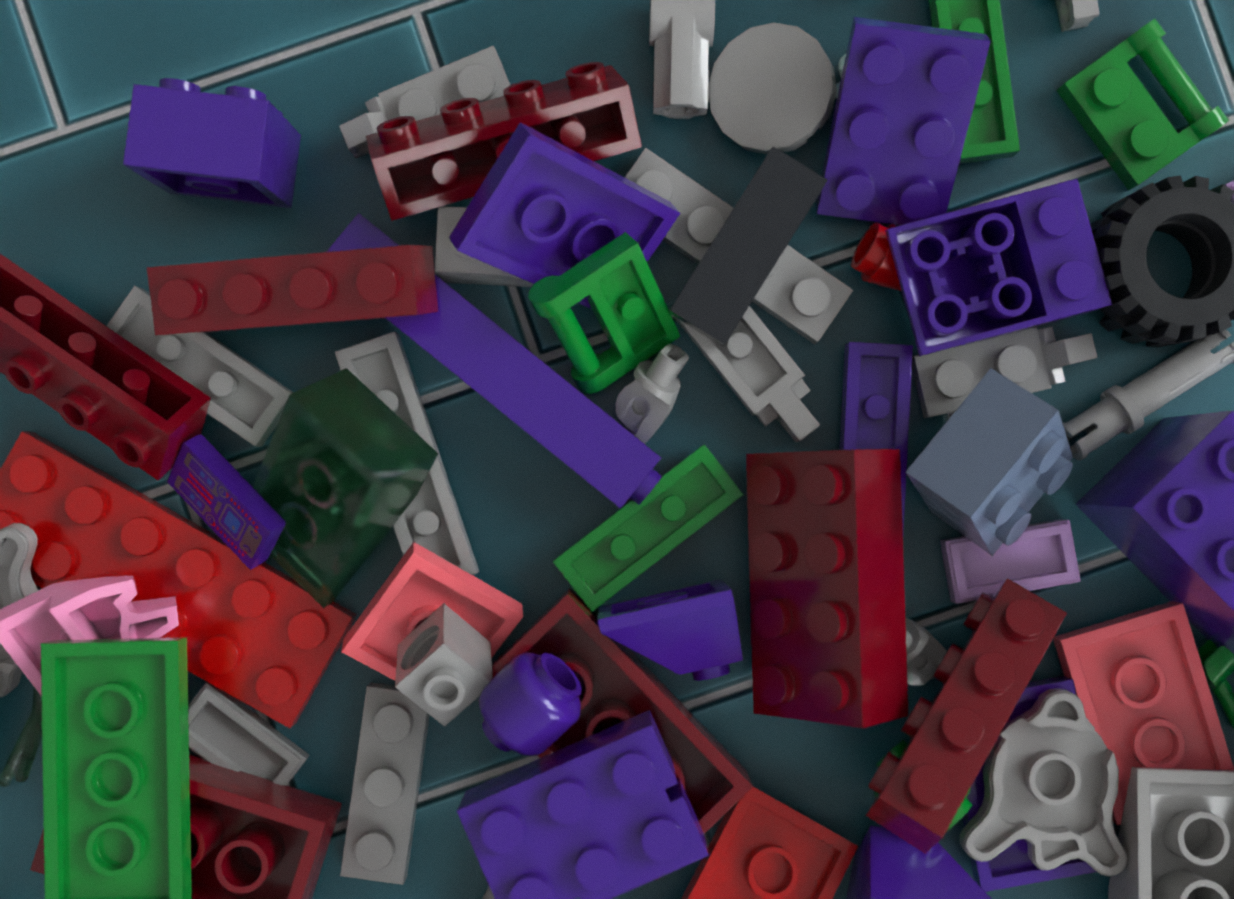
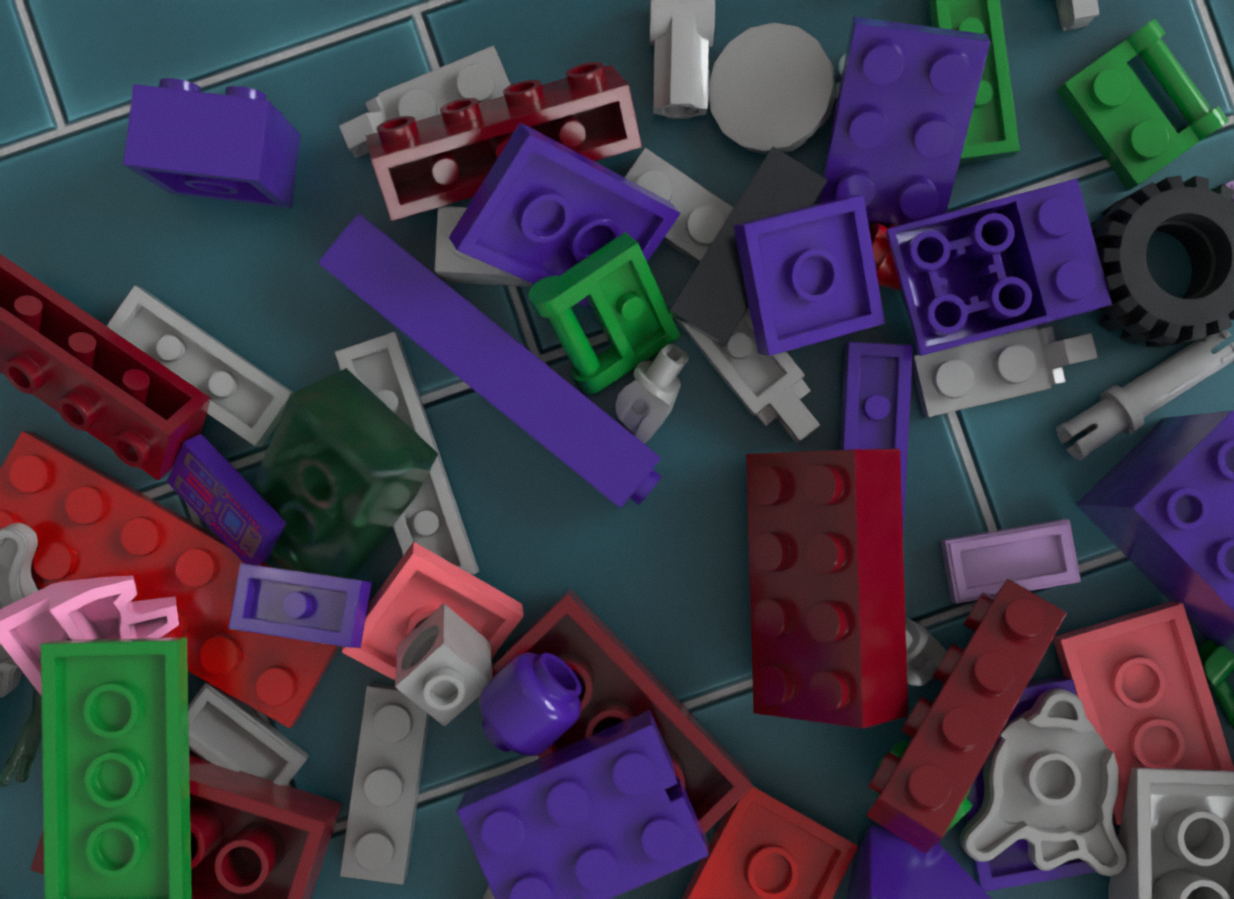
dark red brick [147,245,439,335] -> none
green plate [553,444,744,612] -> none
dark purple slope [597,579,743,681] -> none
sand blue brick [906,368,1073,556] -> none
none -> dark purple plate [228,563,372,648]
none -> dark purple plate [733,195,885,356]

